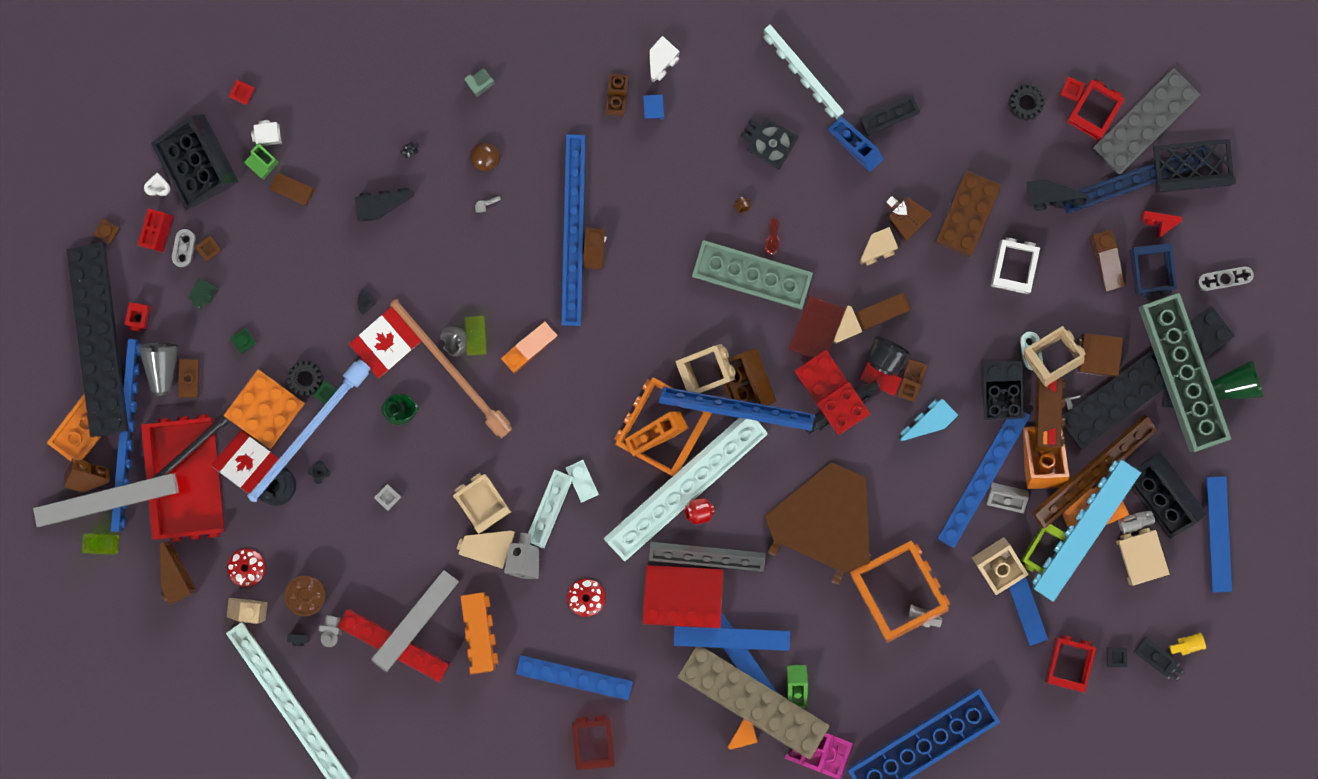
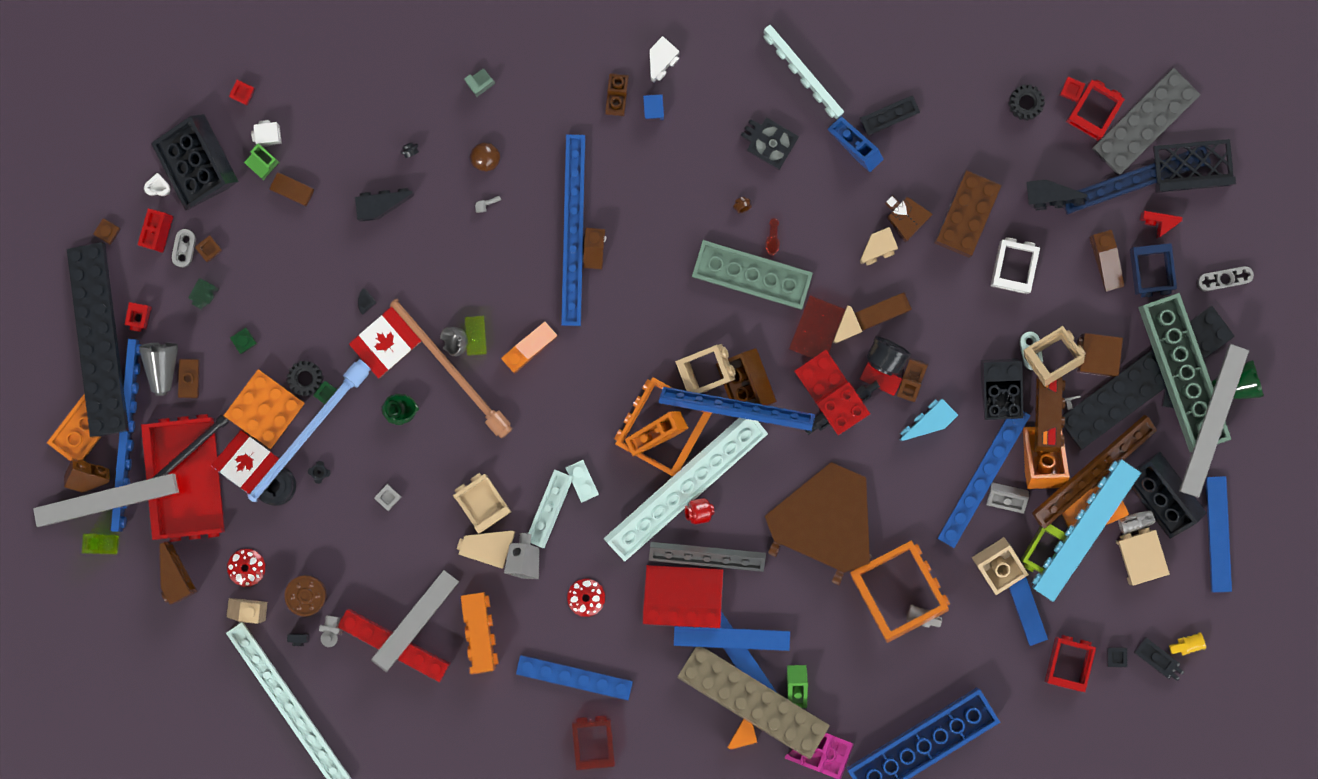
none -> light grey tile [1179,344,1249,498]

